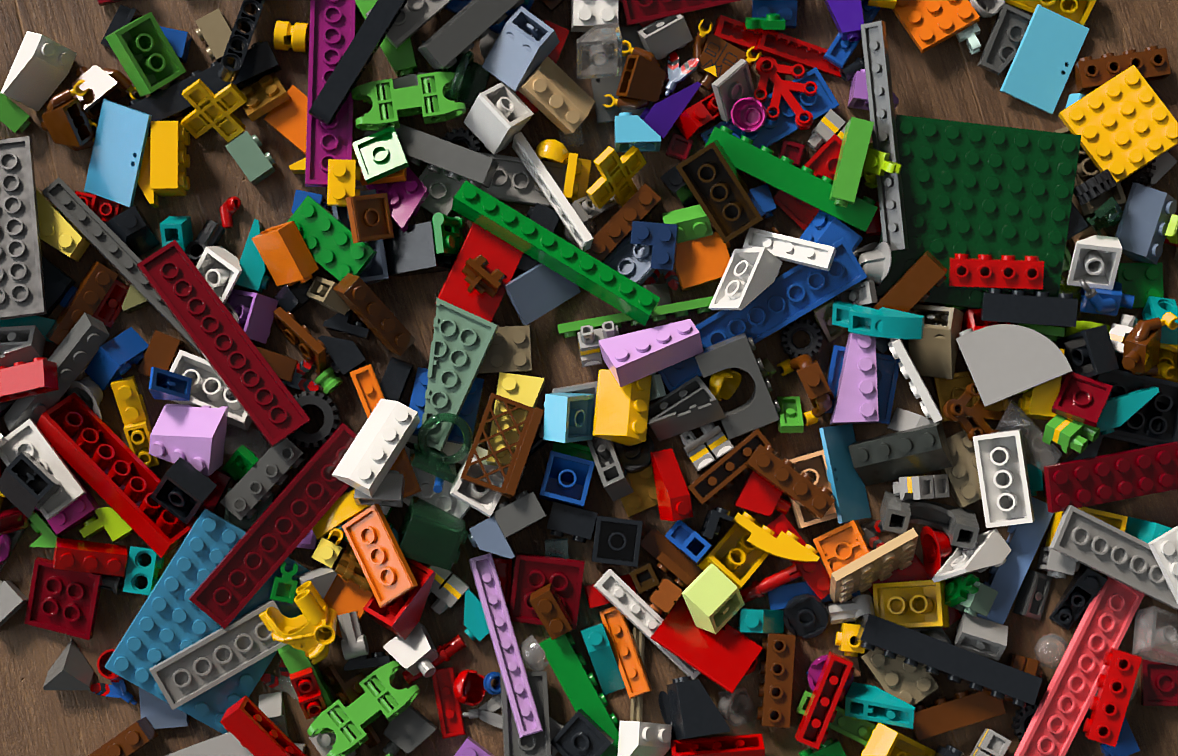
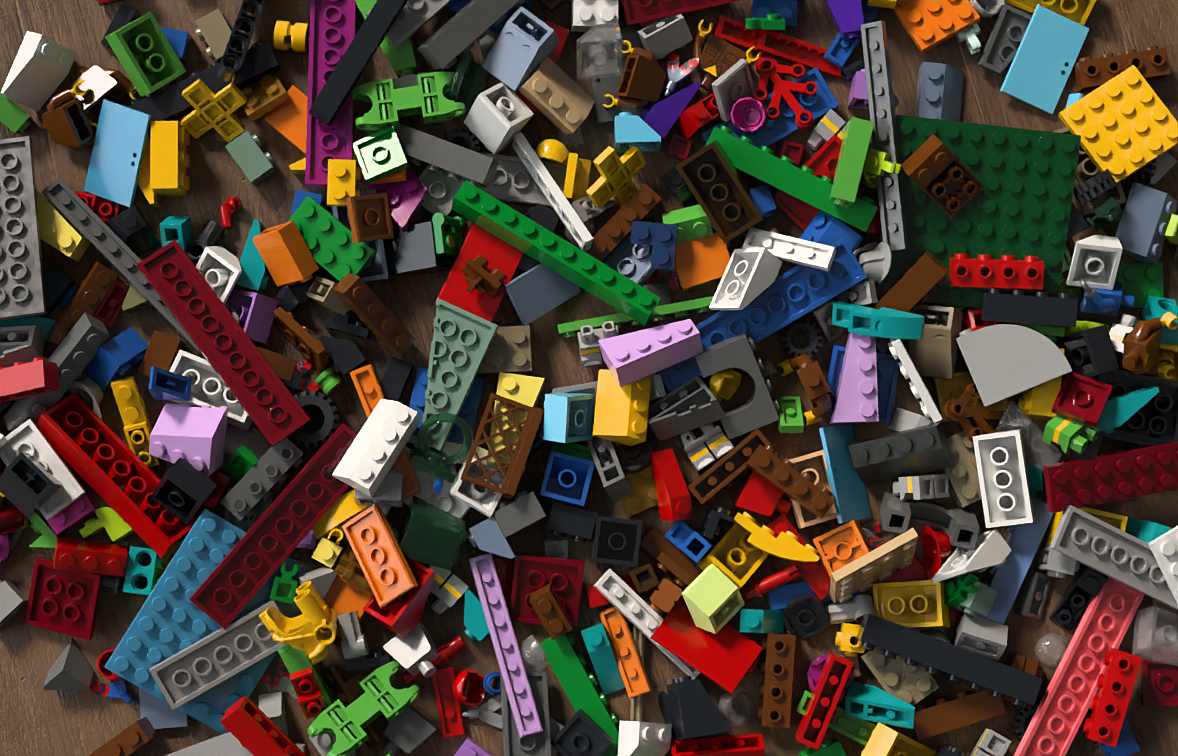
none -> reddish brown slope [901,134,985,218]
none -> sand blue slope [915,62,964,122]

